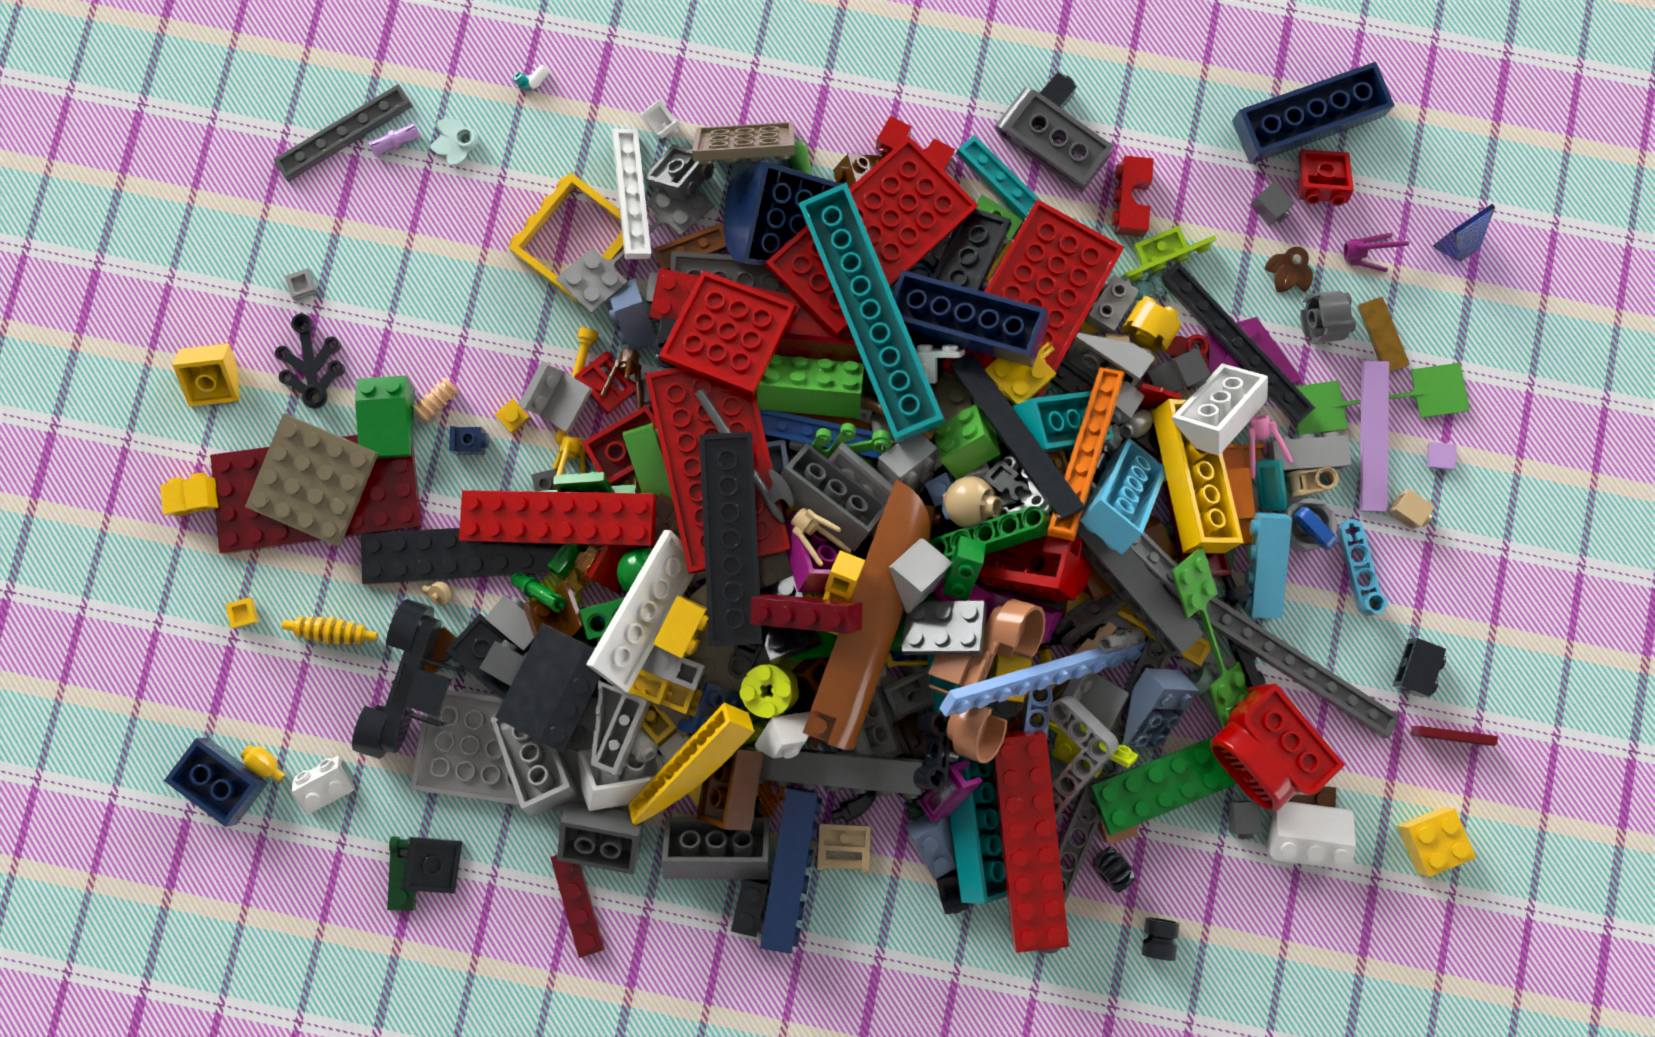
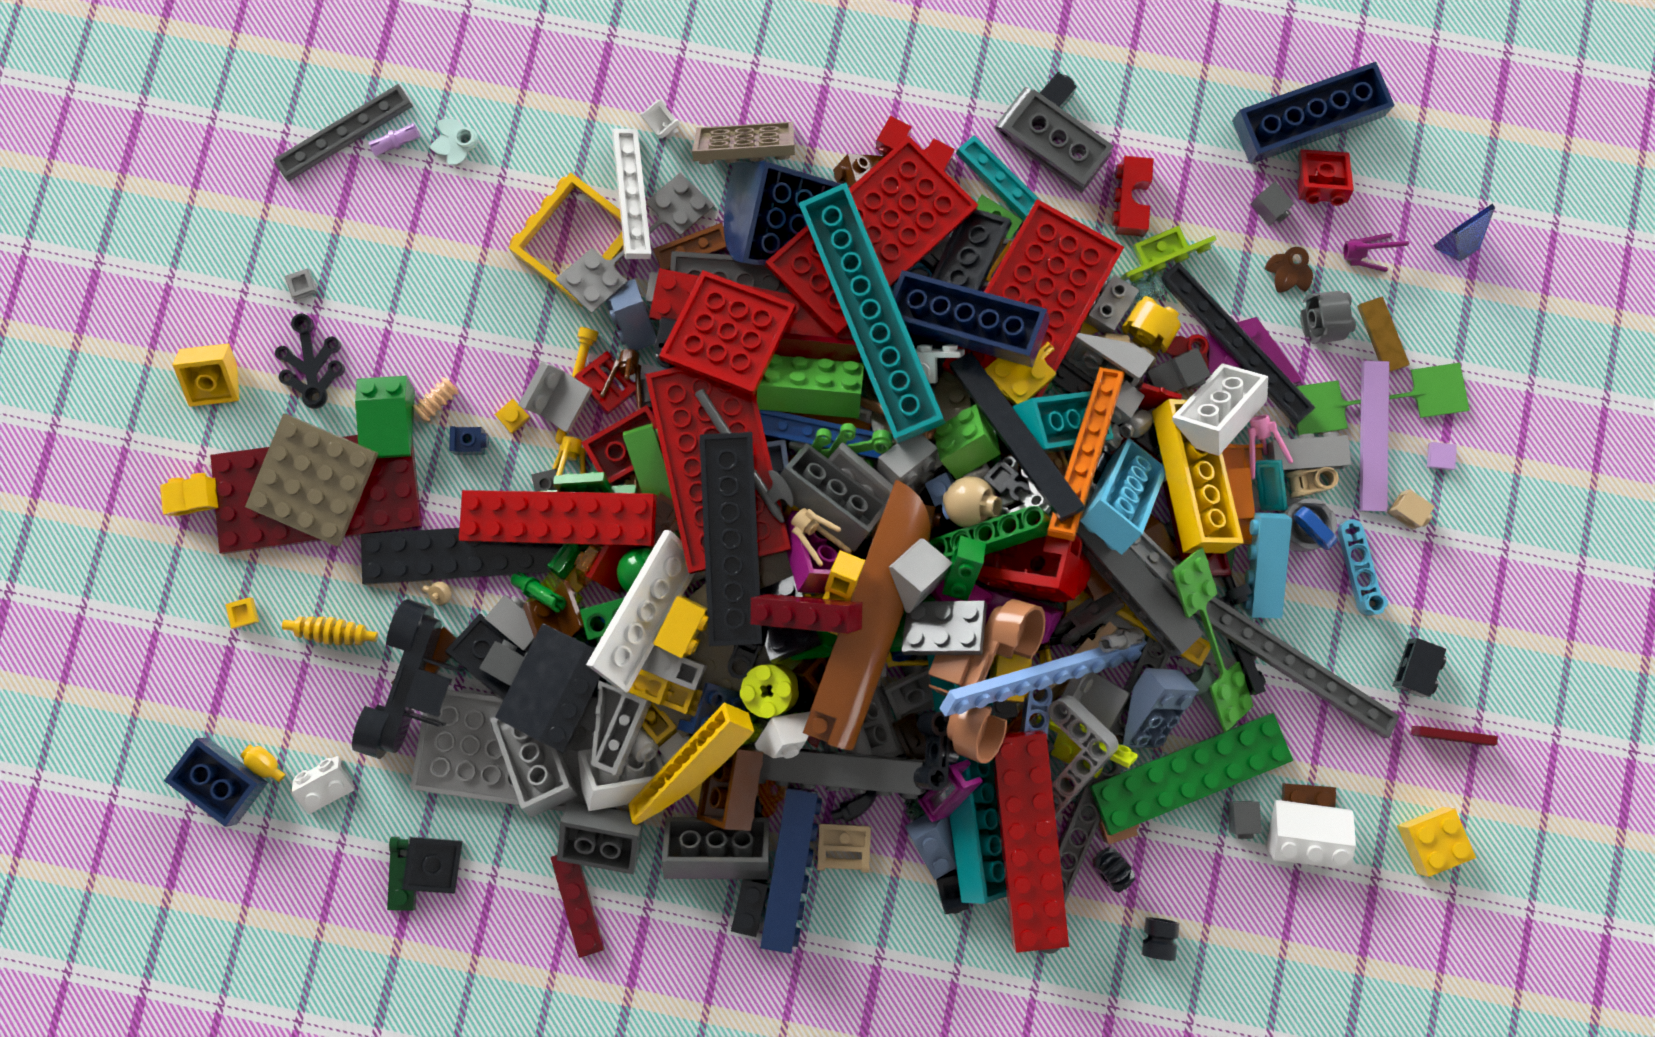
arm [513,65,550,90] -> none
dark grey plate [644,144,715,202] -> none
bright green cone [788,140,812,175] -> none
red brick [1210,683,1345,811] -> none

